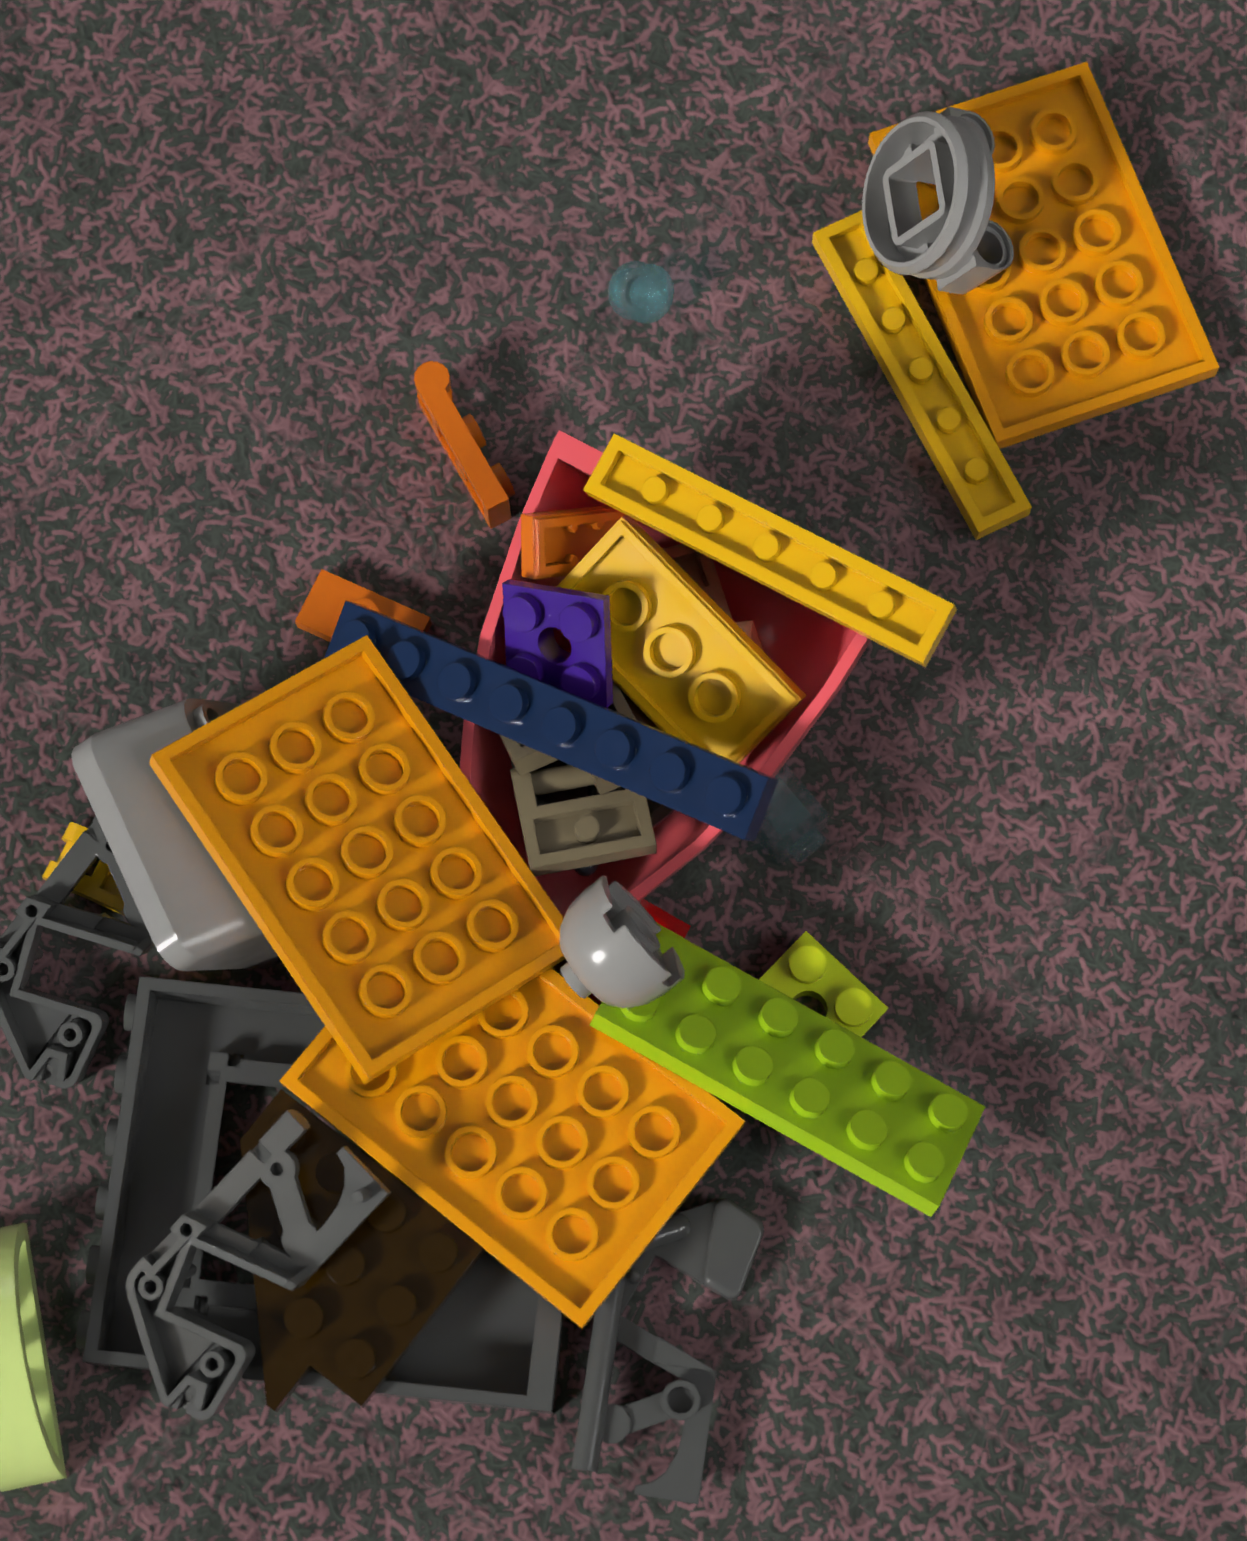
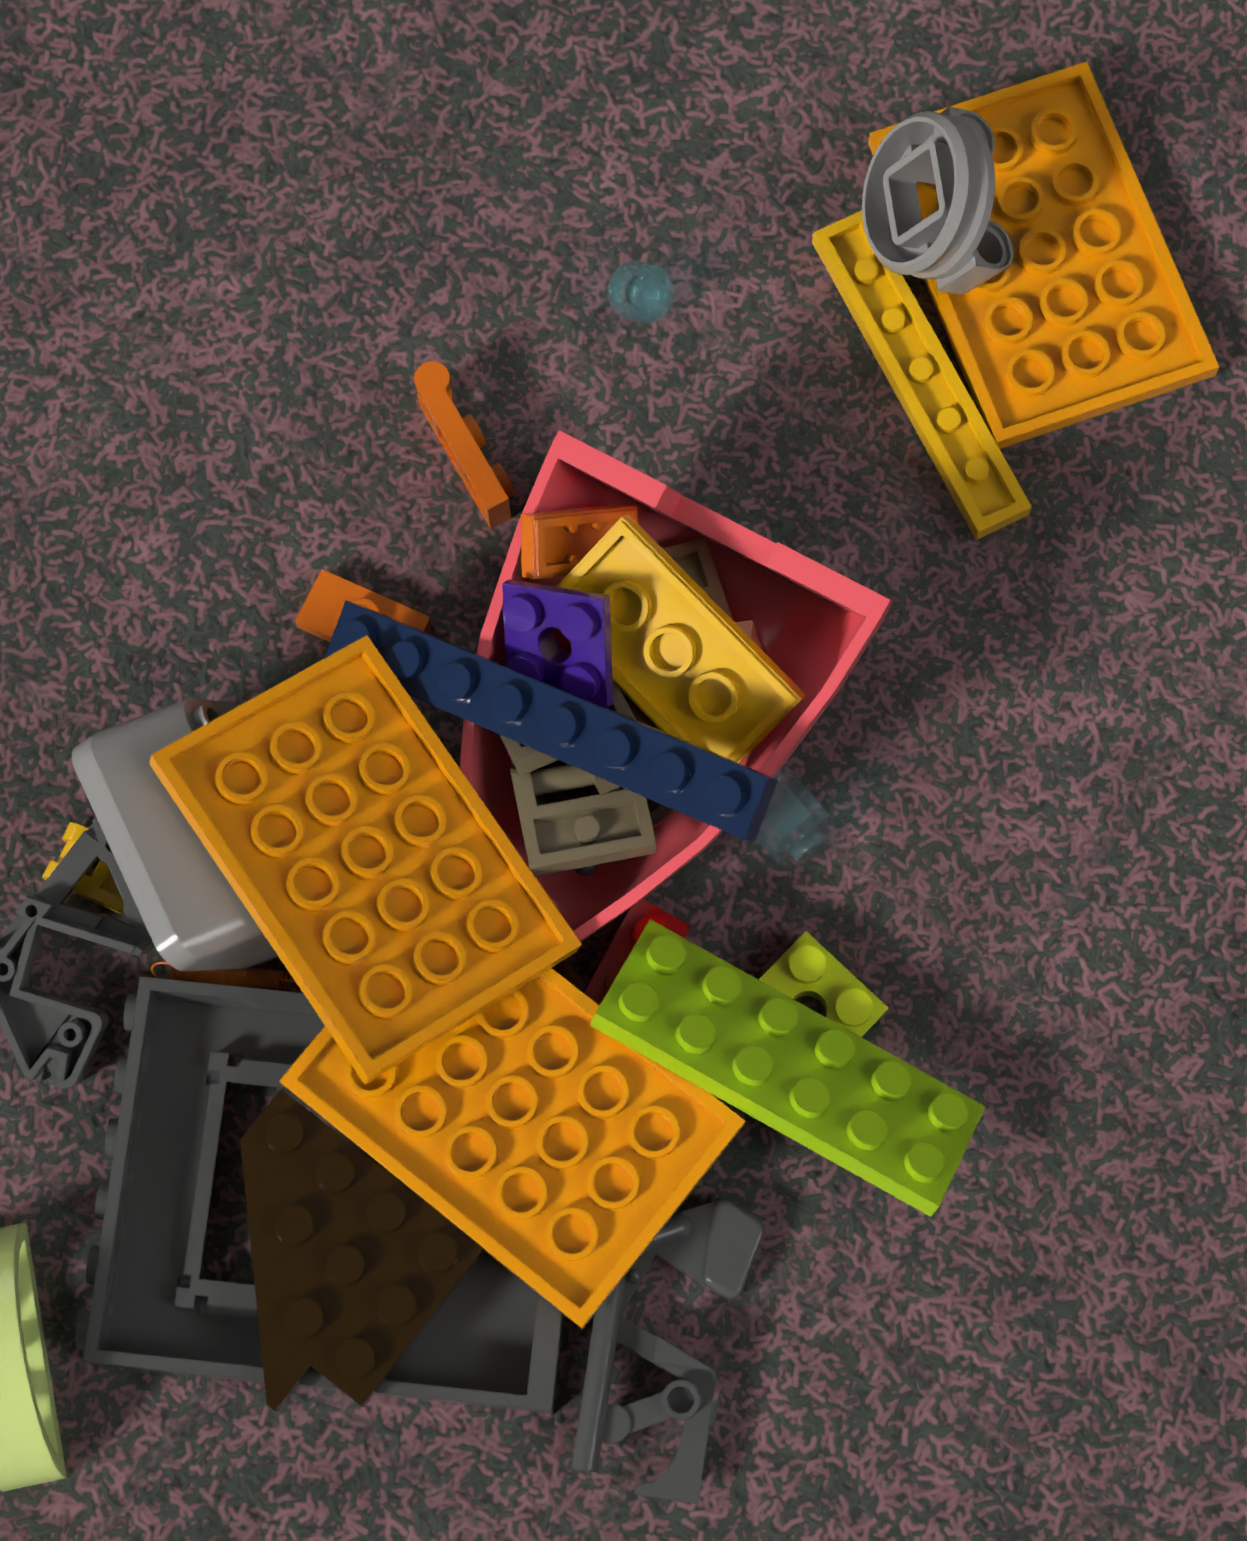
dark grey piece [125,1109,391,1420] -> none
light grey cylinder [560,876,685,1008] -> none
yellow plate [583,434,957,668] -> none
none -> orange piece [151,962,302,992]

